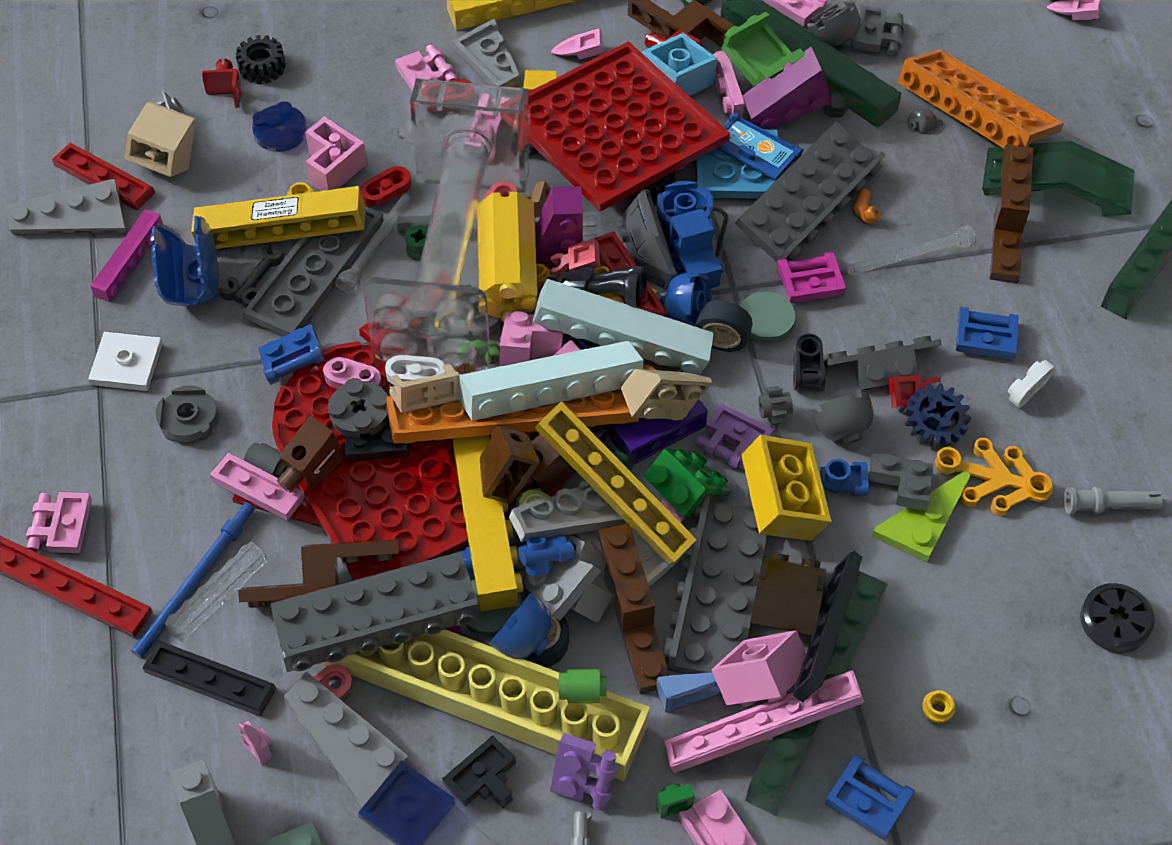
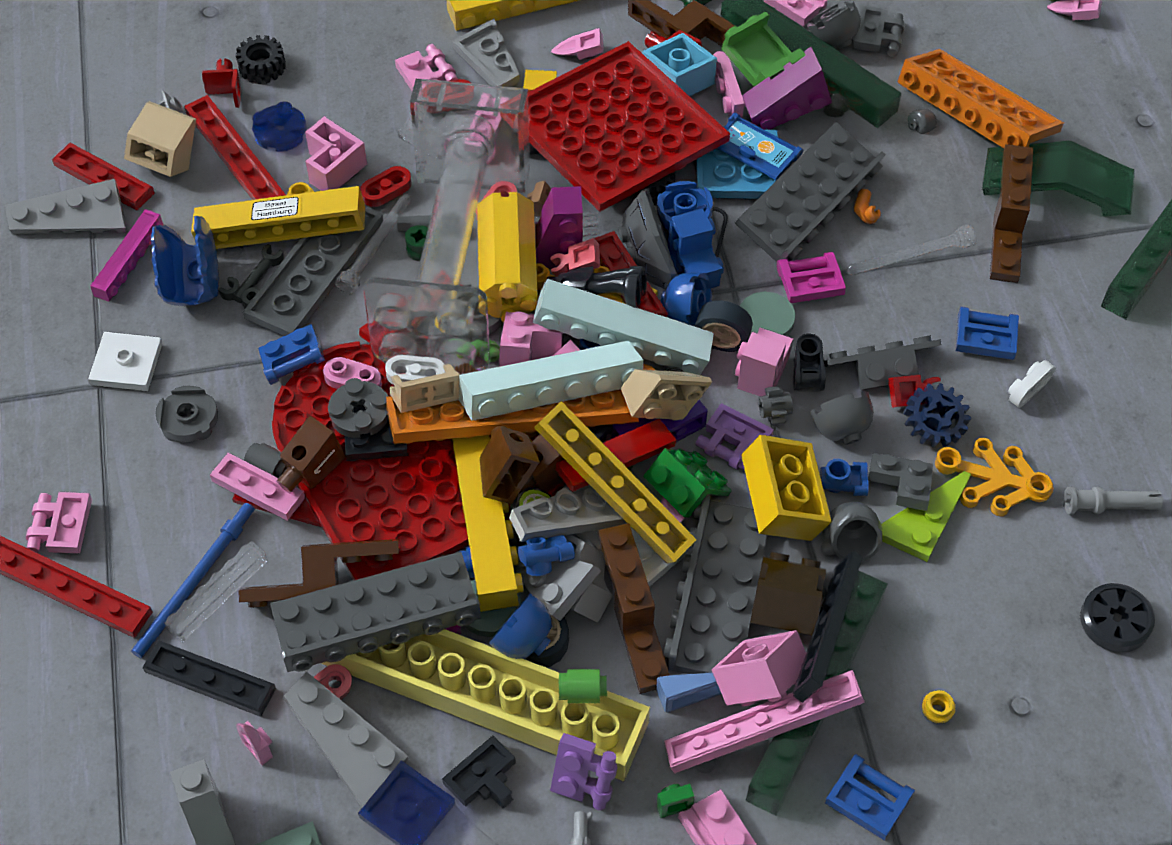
none -> red plate [184,95,286,200]
none -> red tile [555,419,676,492]
none -> bright pink brick [735,328,793,396]
none -> dark grey piece [821,502,883,561]

